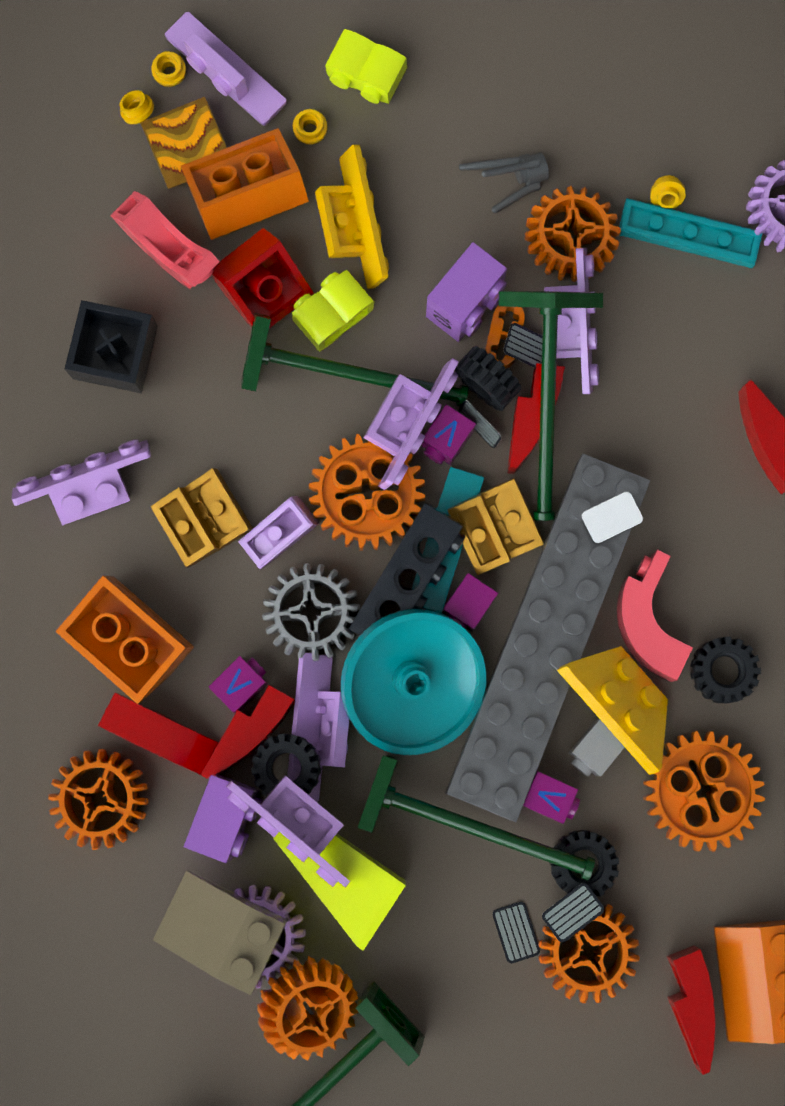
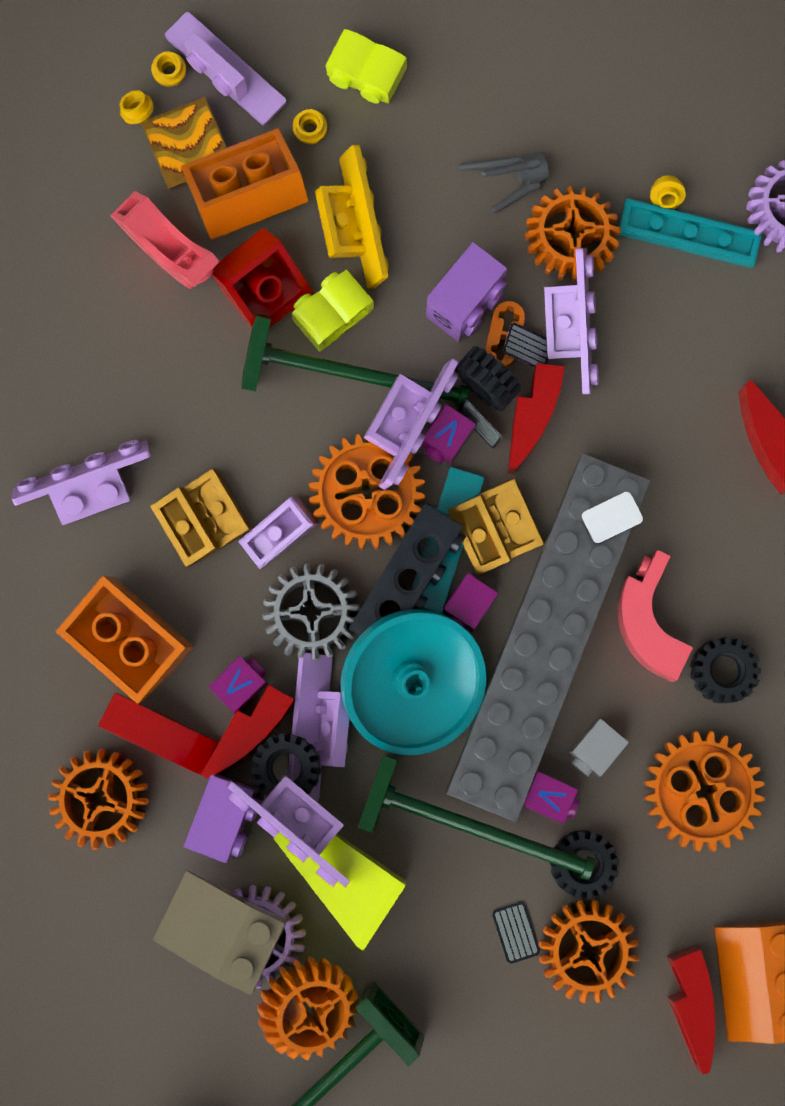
black brick [64,300,158,394] -> none
dark green tile [499,291,604,521] -> none
sticker [542,883,604,942] -> none
yellow wing [557,646,668,775] -> none

